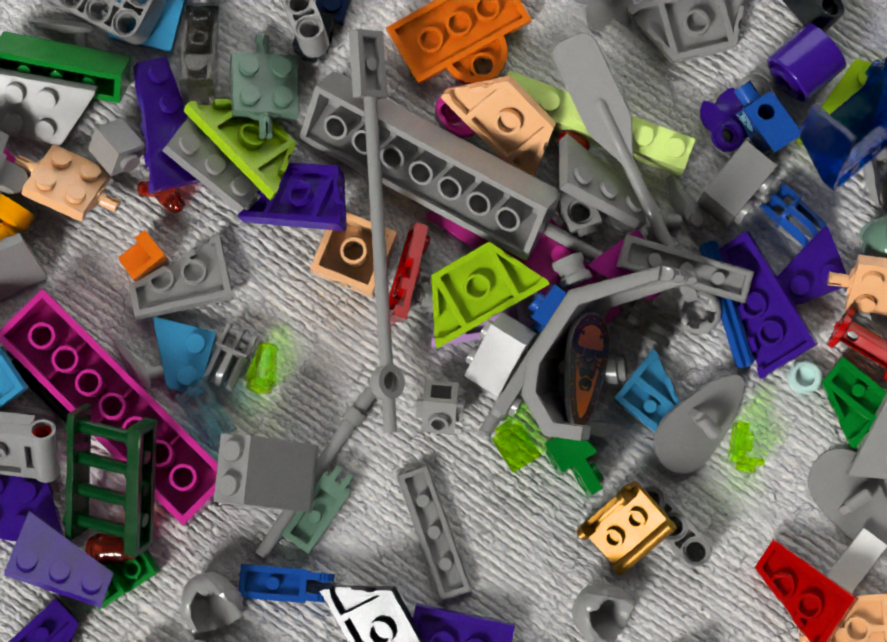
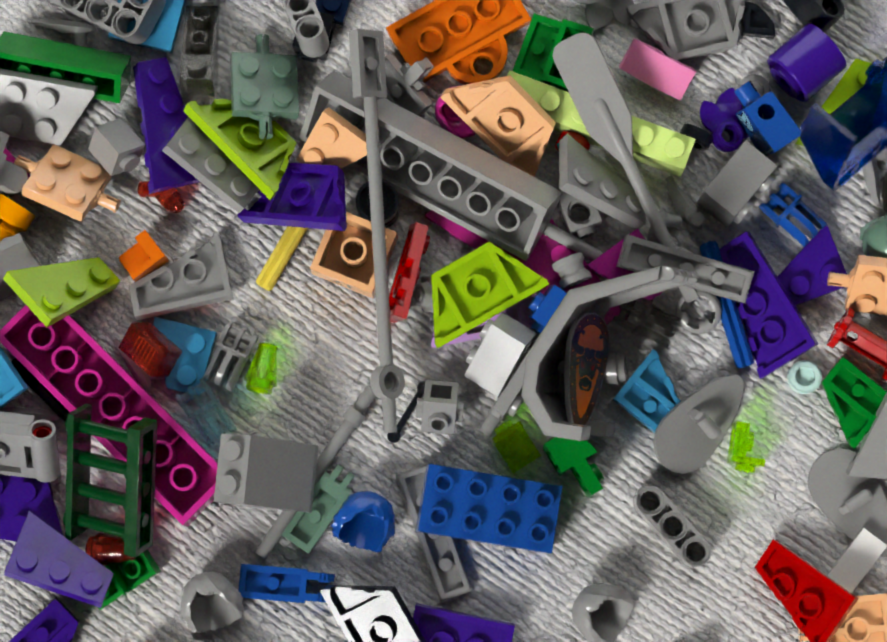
piece [576,481,677,576] -> none
none -> lime wing [3,257,121,328]
none -> clear red piece [118,322,182,377]
none -> light yellow axle [256,226,308,291]
none -> light nougat wing [296,107,367,169]
none -> blue hair [331,491,395,553]
none -> black wheel [355,180,400,228]
none -> light grey hinge [385,54,434,117]
none -> black hinge [387,381,425,443]
none -> blue brick [415,464,563,554]
none -> green brick [512,13,595,92]
none -> bright pink slope [619,38,696,100]
none -> black tile [680,124,713,151]
none -> black tile [741,1,775,39]

